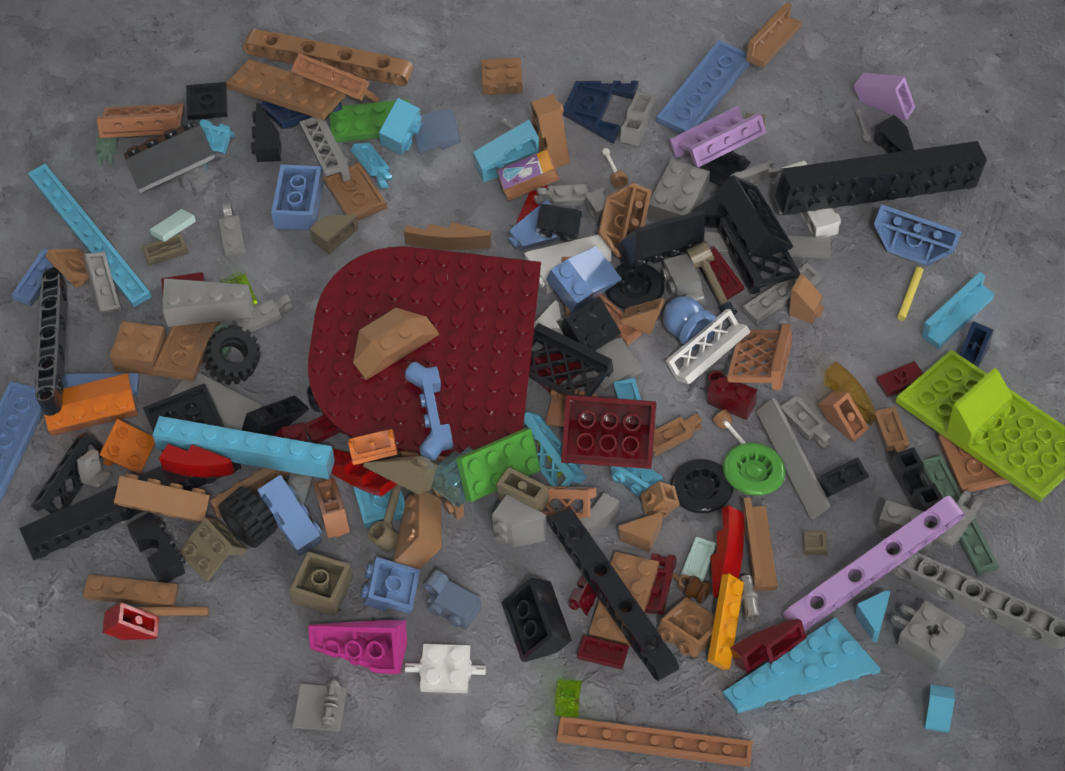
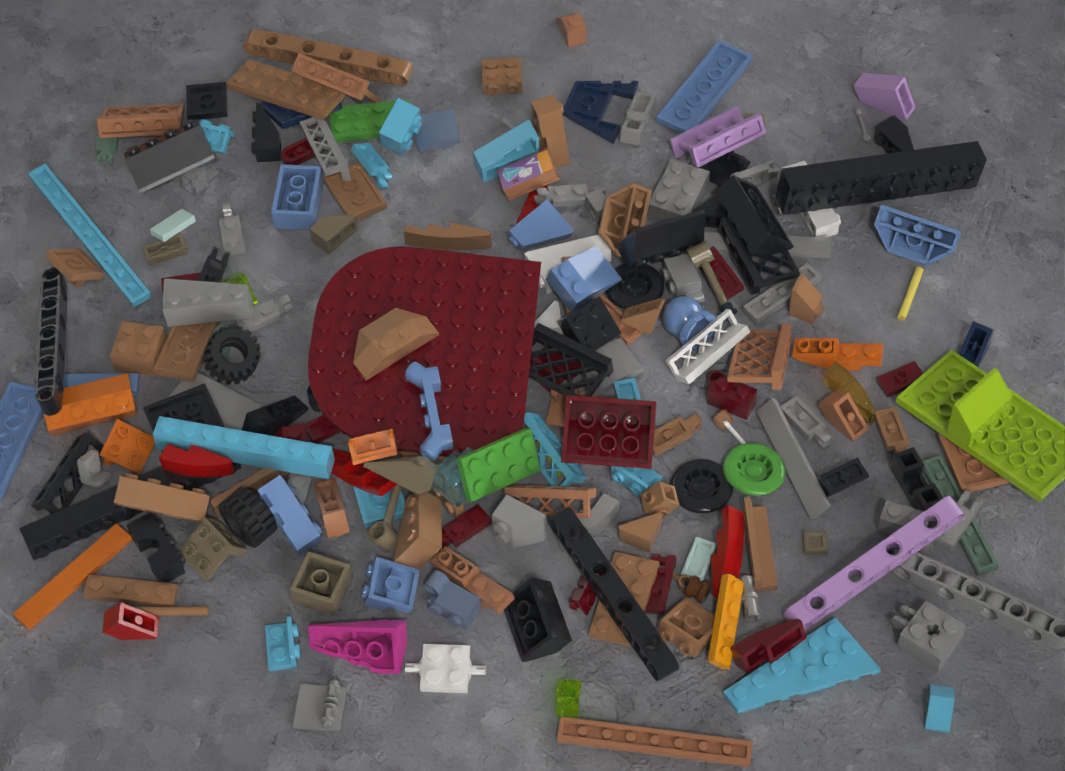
medium blue plate [12,248,53,306] -> none
light grey tile [83,251,121,314] -> none
dark tan brick [497,467,549,512] -> none
black brick [535,204,582,241] -> none
dark red plate [577,635,629,670] -> none
medium nougat hinge [602,148,628,188] -> none
medium nougat fence [746,2,801,68] -> none
medium azure slope [855,591,890,642] -> none
medium azure fence [922,272,995,349] -> none
none -> orange tile [13,524,133,631]
none -> black hinge [197,247,230,283]
none -> medium azure bracket [265,616,301,671]
none -> dark red plate [281,138,318,165]
none -> nougat slope [430,546,515,614]
none -> dark red plate [438,504,492,552]
none -> nougat slope [556,13,586,48]
none -> orange slope [792,338,884,371]

